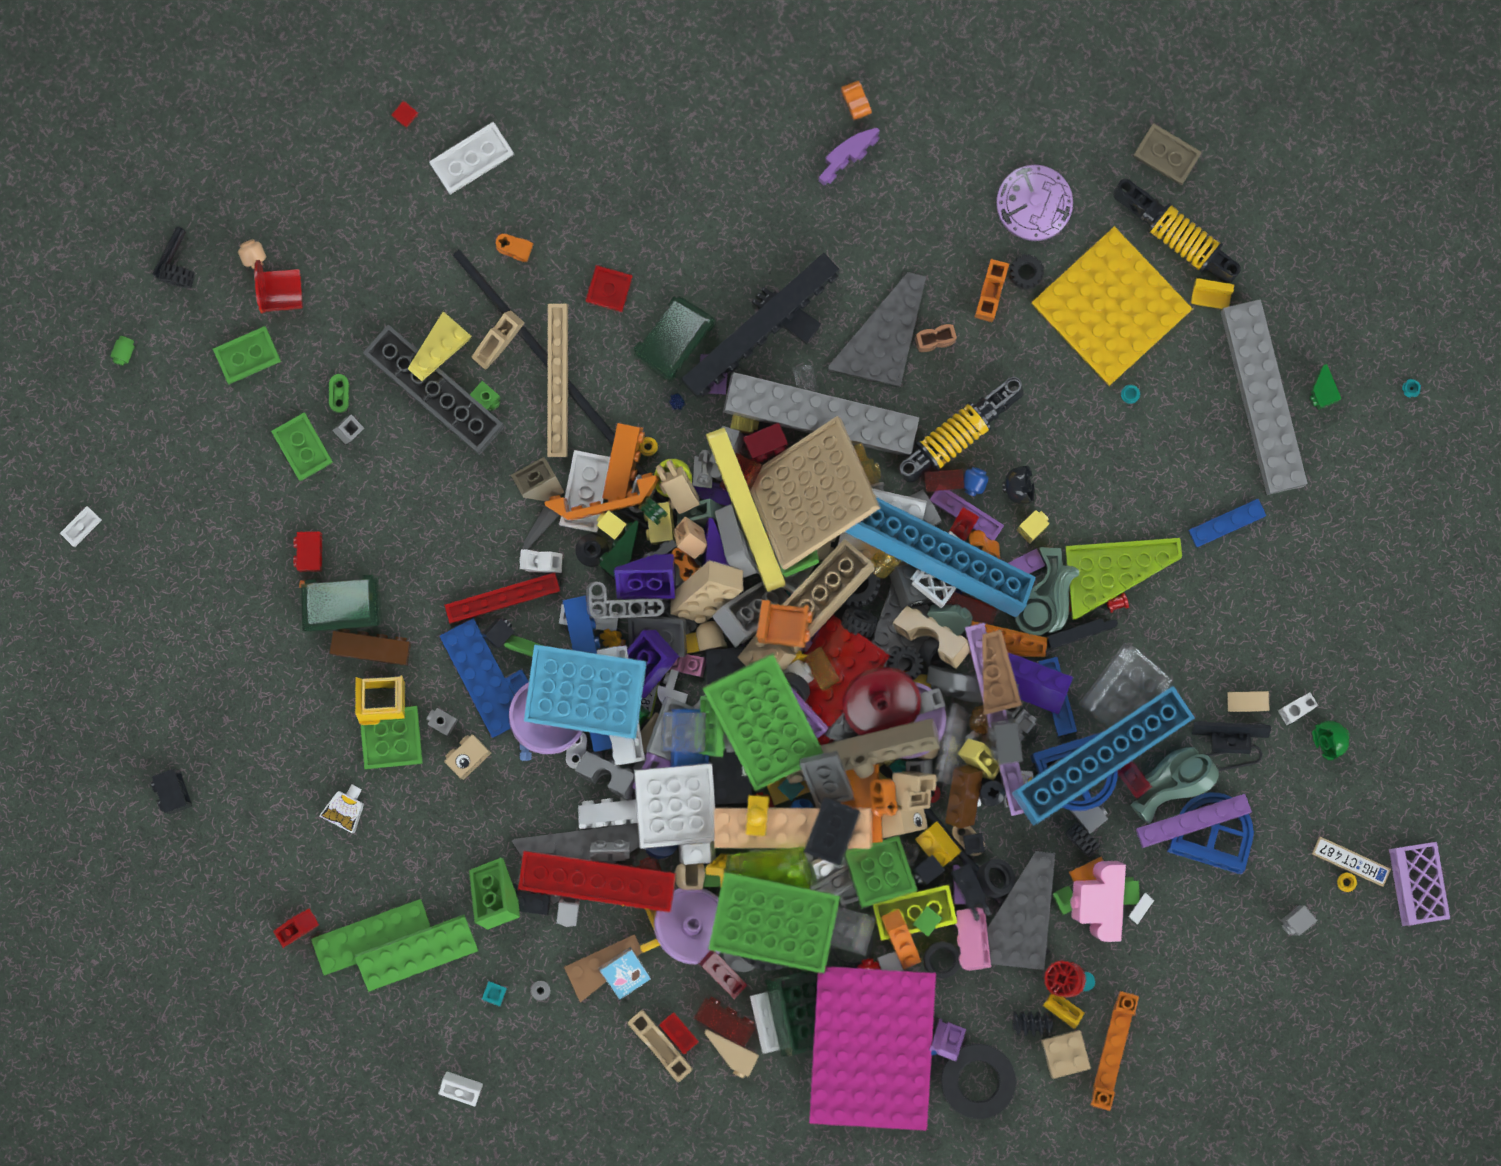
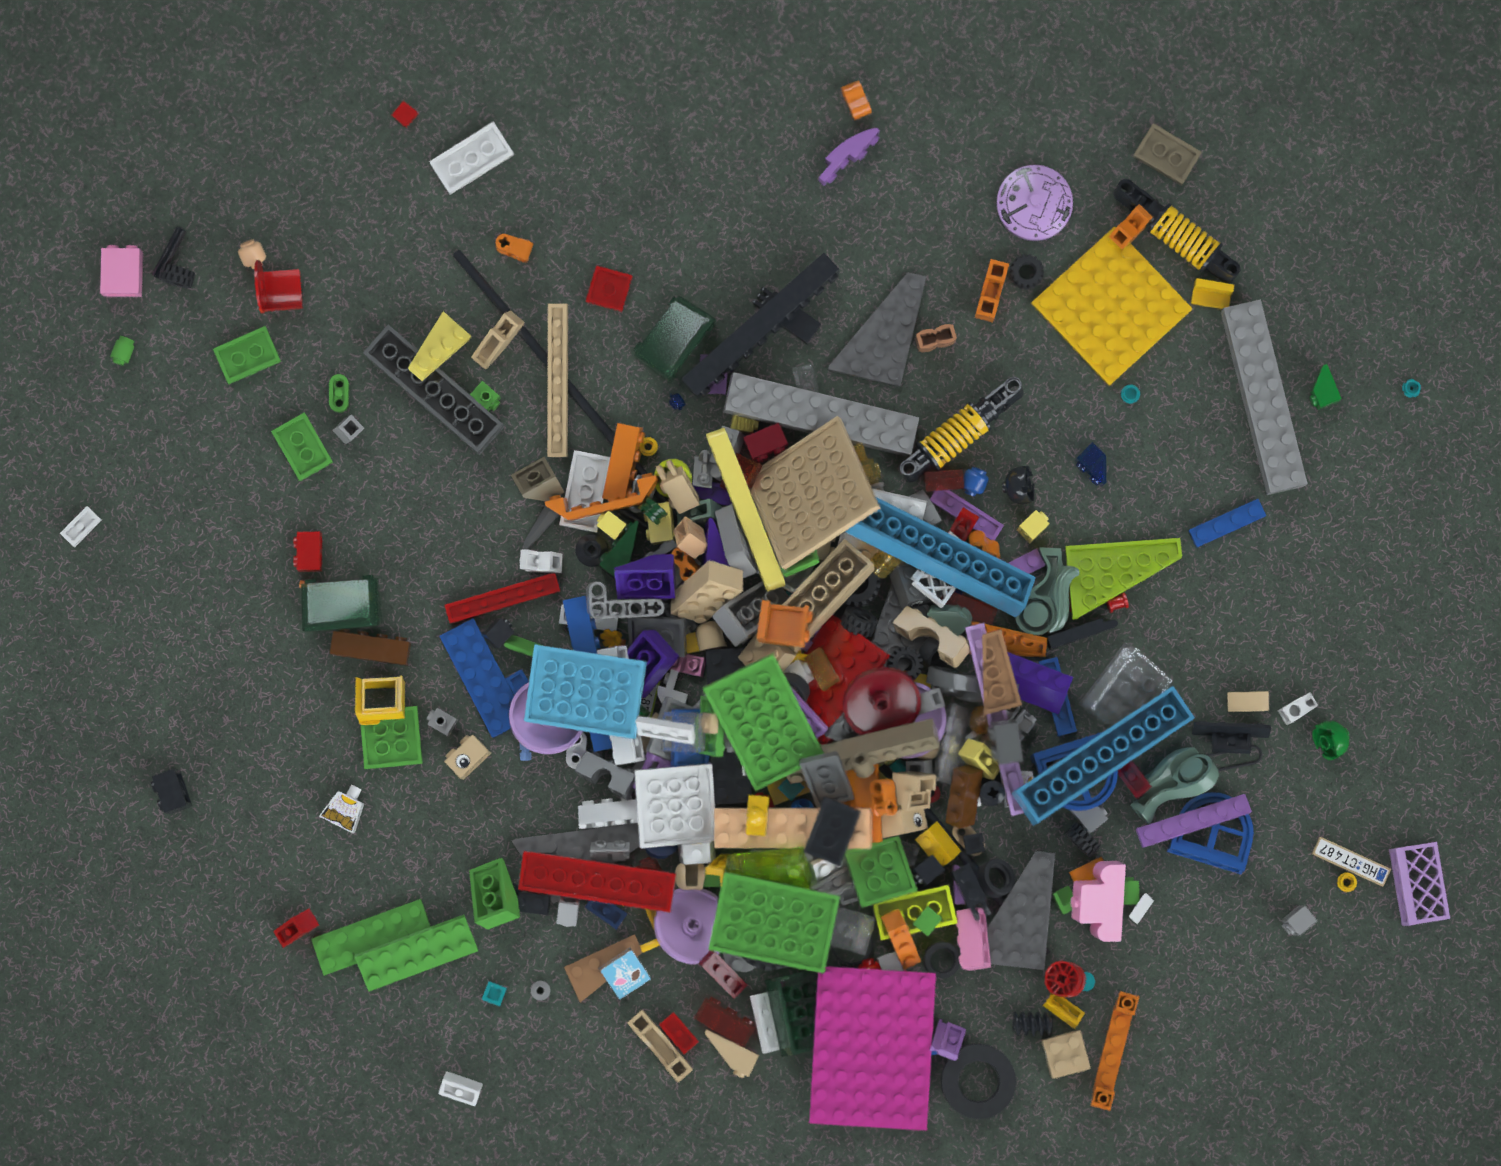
none -> bright pink brick [100,245,143,297]
none -> dark blue plate [585,900,628,930]
none -> white plate [635,716,696,744]
none -> tan plate [701,713,718,734]
none -> clear blue slope [1075,442,1107,487]
none -> orange brick [1109,204,1153,250]

